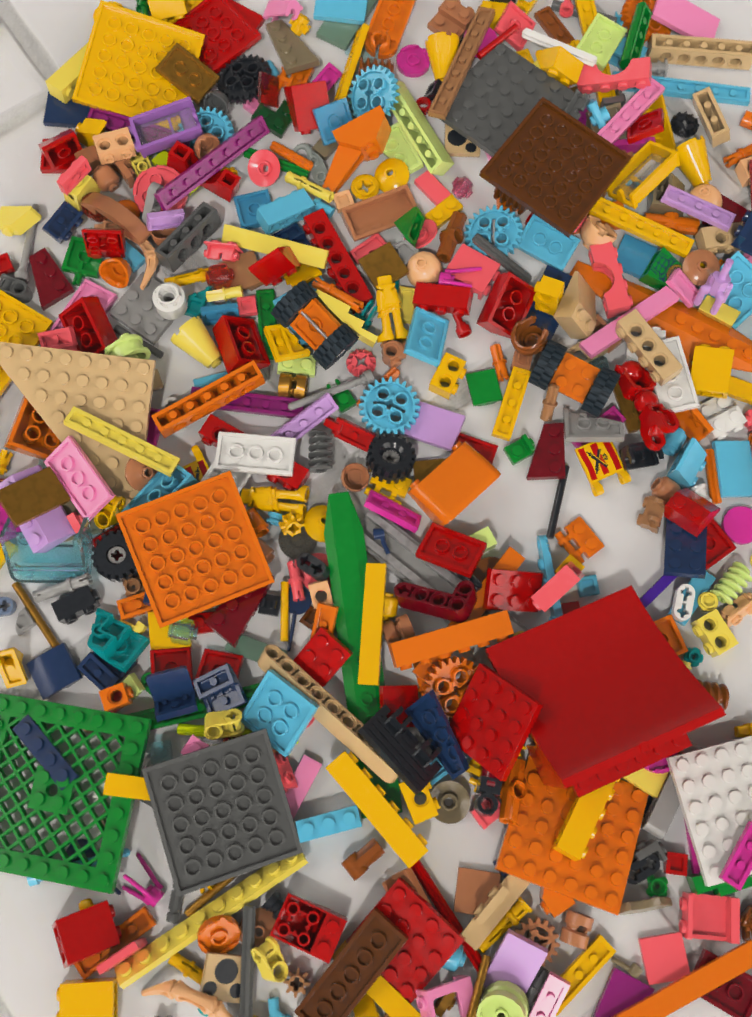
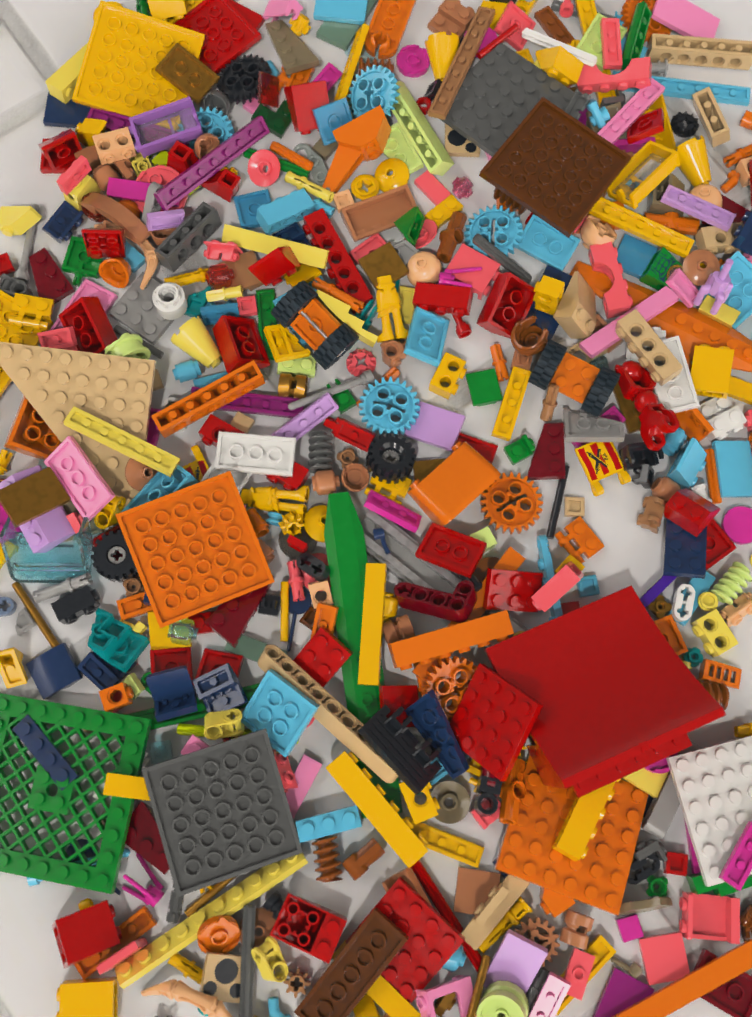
none -> yellow plate [9,293,54,330]
none -> dark pink tile [106,177,180,207]
none -> dark red wing [125,802,169,875]
none -> medium azure brick [172,360,202,383]
none -> tan tile [230,411,255,434]
none -> red tile [287,535,308,554]
none -> nougat head [312,469,340,496]
none -> dark orange piece [312,835,343,882]
none -> medium nougat plate [337,448,359,469]
none -> yellow tile [406,816,484,868]
none -> orange gear [480,472,543,535]
none -> tan tile [564,497,585,518]
none -> coral plate [564,947,595,1001]
none -> coral plate [600,18,623,70]
none -> dark pink tile [615,914,644,943]
none -> black tile [632,464,654,489]
none -> pearl gold plate [648,595,672,619]
none -> orange slope [698,659,742,689]
none -> orange arm [720,170,740,194]

